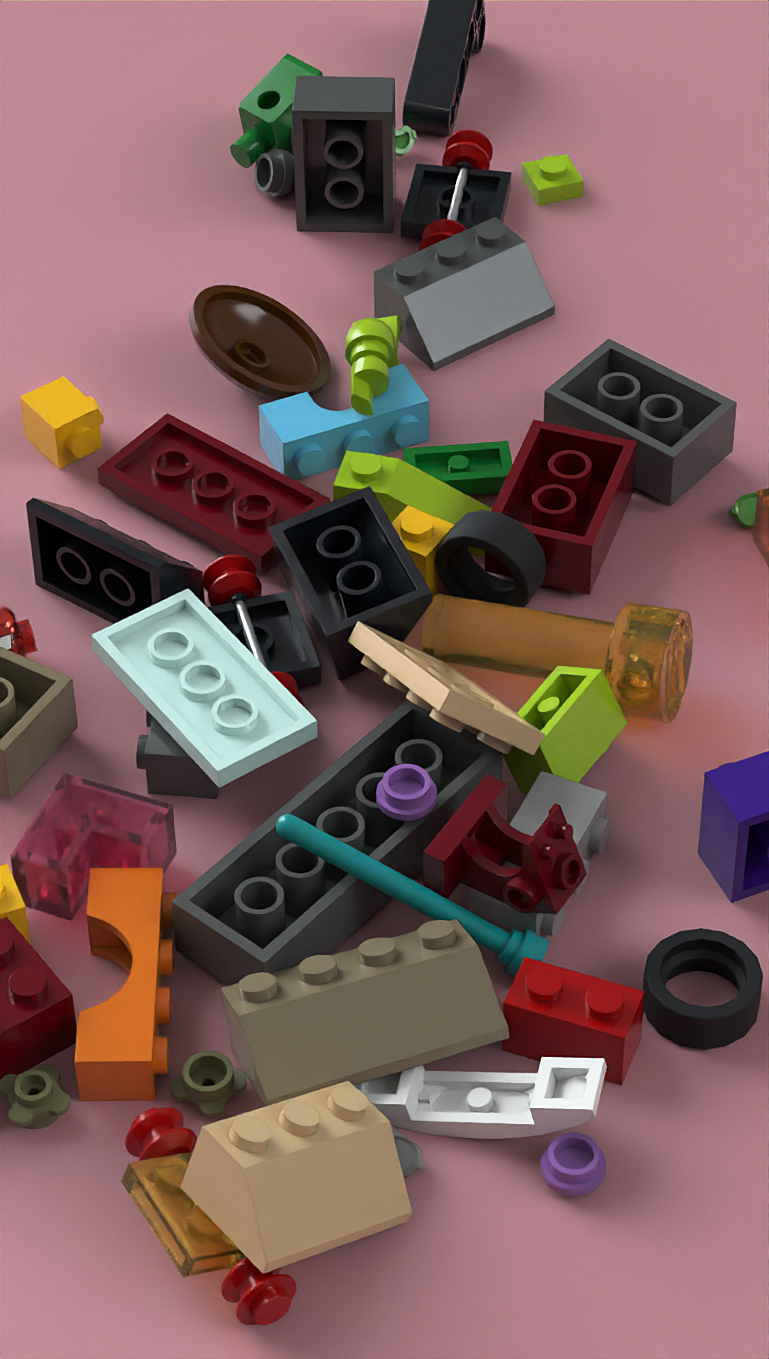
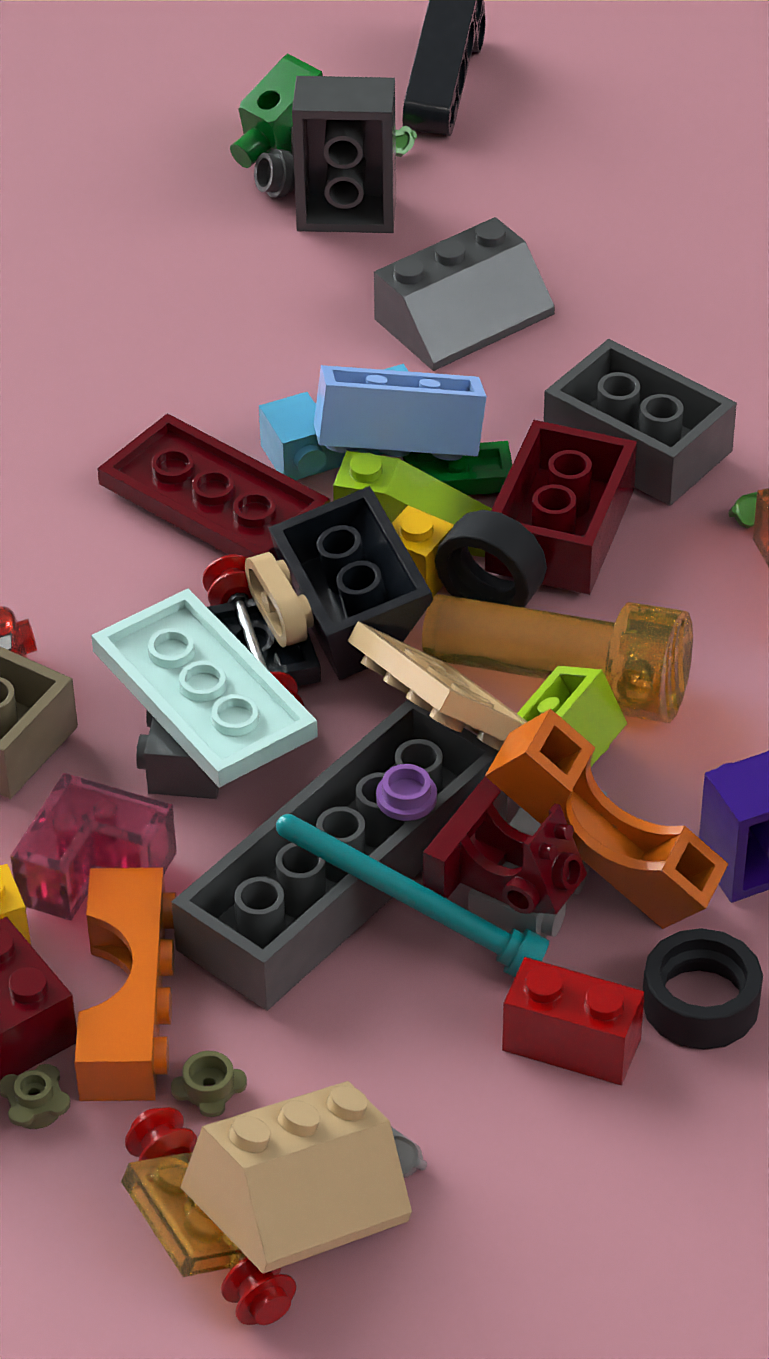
yellow brick [20,376,103,469] -> none
black slope [26,498,205,624] -> none
reddish brown dish [189,285,331,400] -> none
dark tan slope [220,919,510,1106] -> none
lime piece [345,315,402,415] -> none
white slope [354,1057,607,1139] -> none
black plate [401,129,511,251] -> none
lime plate [522,154,584,206] -> none
medium lavender plate [541,1132,606,1196] -> none
none -> tan plate [245,552,314,647]
none -> light blue brick [314,365,487,460]
none -> orange arch [485,708,728,929]

